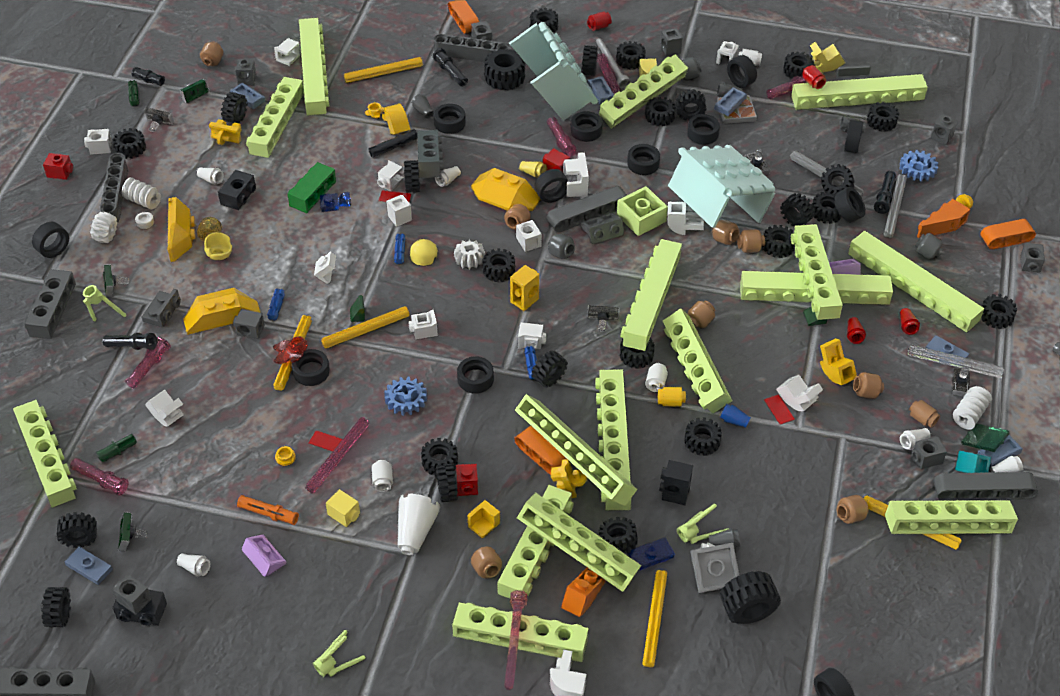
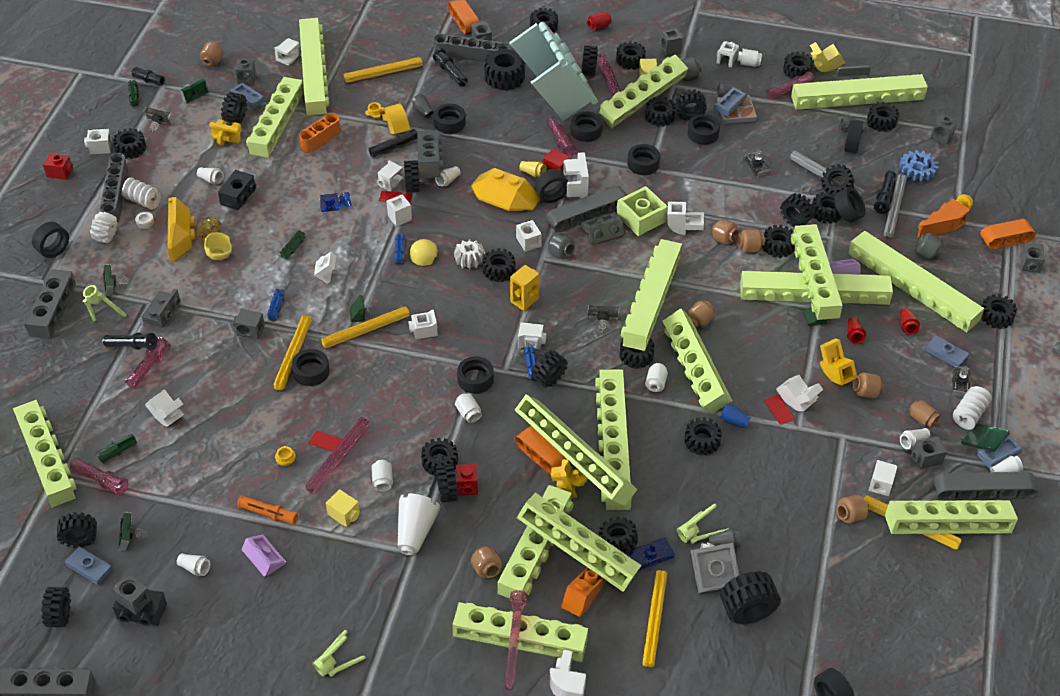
yellow wedge [183,288,261,335] -> none
clear red plate [273,336,308,364] -> none
green brick [287,162,336,213] -> none
medium blue gear [384,377,427,416] -> none
yellow panel [467,500,500,538] -> none
medium nougat head [504,204,531,230] -> none
sand blue plate [587,76,614,104] -> none
light grey piece [596,38,631,90] -> none
yellow brick [658,387,686,407] -> none
black brick [659,460,693,506] -> none
light aqua windscreen [668,145,775,228] -> none
black tyre [727,55,757,88] -> none
red brick [802,65,826,89] -> none
clear axle [907,345,1004,378] -> none
teal panel [955,451,991,473] -> none
none -> dark green axle [280,230,305,259]
none -> orange beam [299,113,341,153]
none -> white brick [455,394,482,423]
none -> white panel [869,460,897,496]

